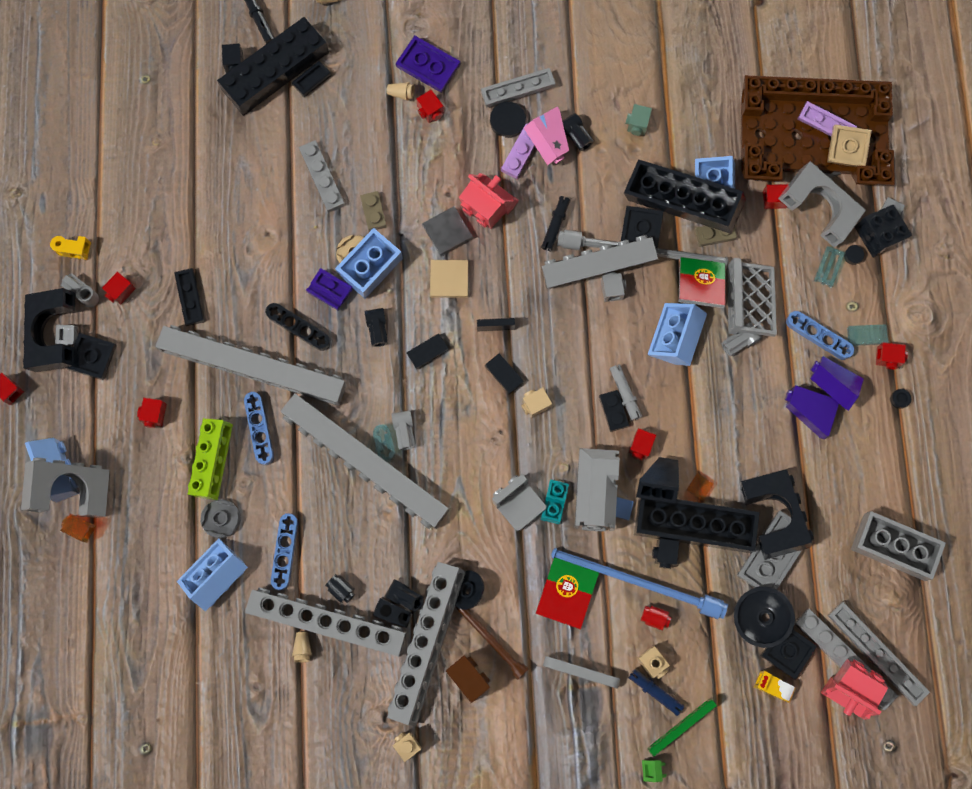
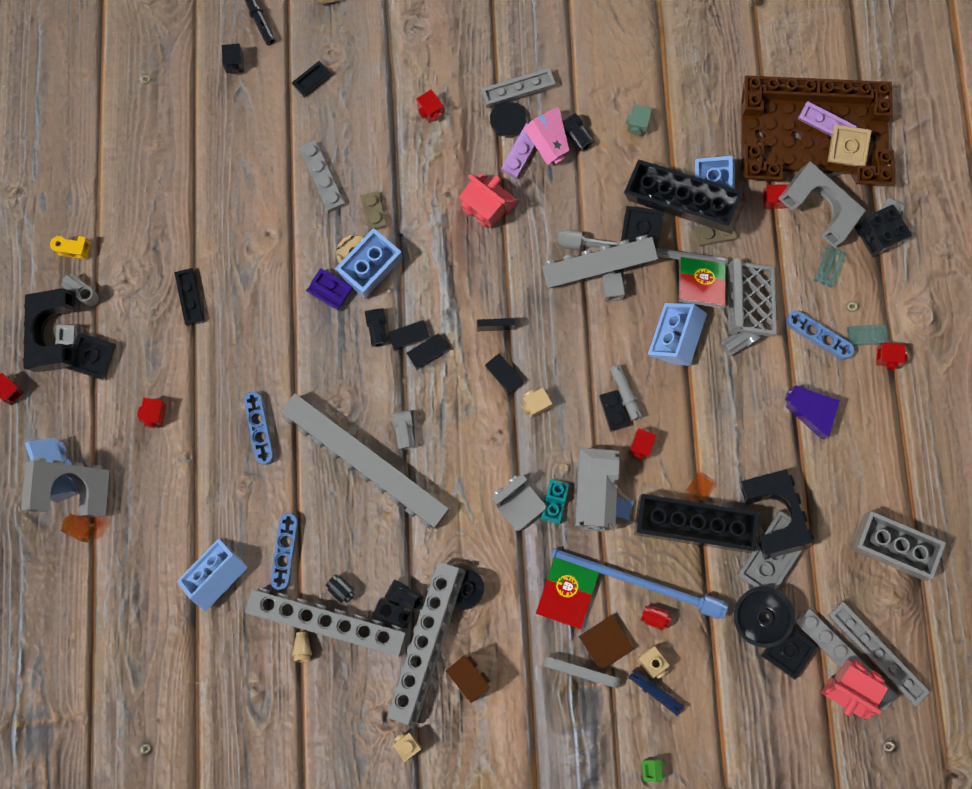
red brick [102,271,136,305] -> none
light grey brick [156,325,346,406] -> none
lime brick [188,418,233,500] -> none
flat silver tile [200,499,241,538] -> none
black brick [217,17,329,116] -> none
black beam [265,303,330,351] -> none
clear light blue beam [373,424,395,461] -> none
tan cone [387,82,415,101] -> none
dark purple plate [395,35,461,93] -> none
flat silver tile [422,206,473,256] -> none
tan tile [430,260,468,298] -> none
reddish brown piece [456,607,529,680] -> none
black pin [541,196,571,252] -> none
black slope [636,457,679,504] -> none
green tile [647,699,717,756] -> none
black brick [652,539,679,569] -> none
yellow leg [753,671,796,703] -> none
dark purple slope [810,356,864,411] -> none
black tile [844,245,864,265] -> none
black tile [890,389,911,409] -> none
none -> black tile [388,320,430,351]
none -> reddish brown tile [578,615,634,671]

